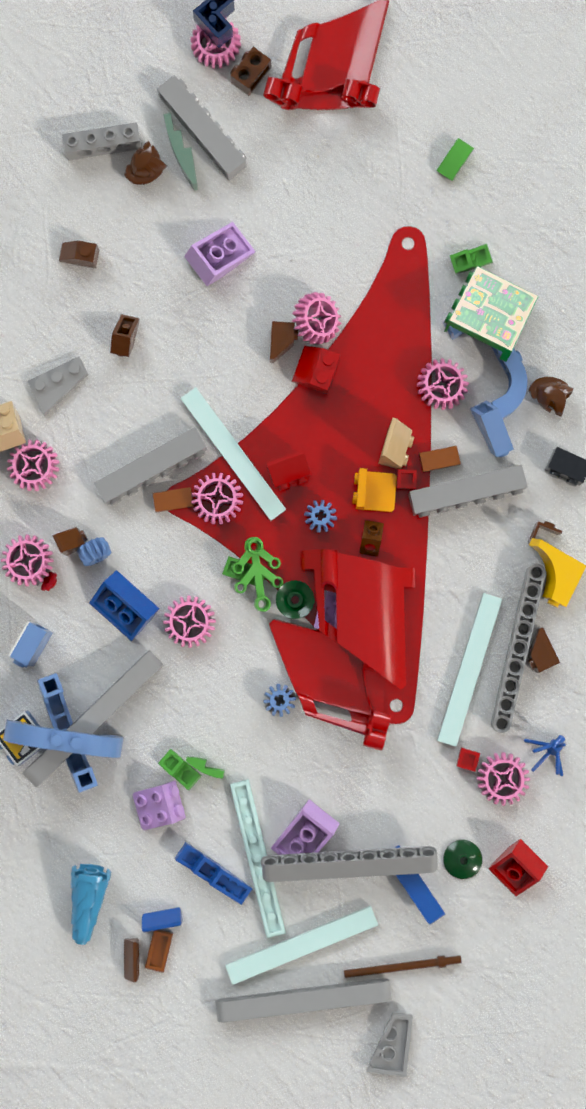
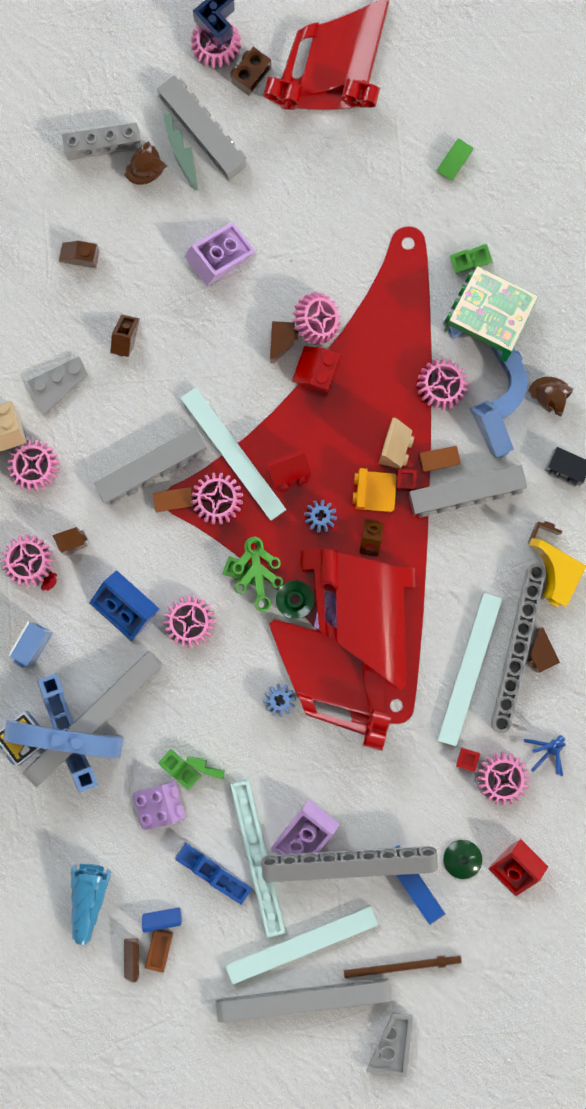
medium blue gear [77,537,112,566] -> none

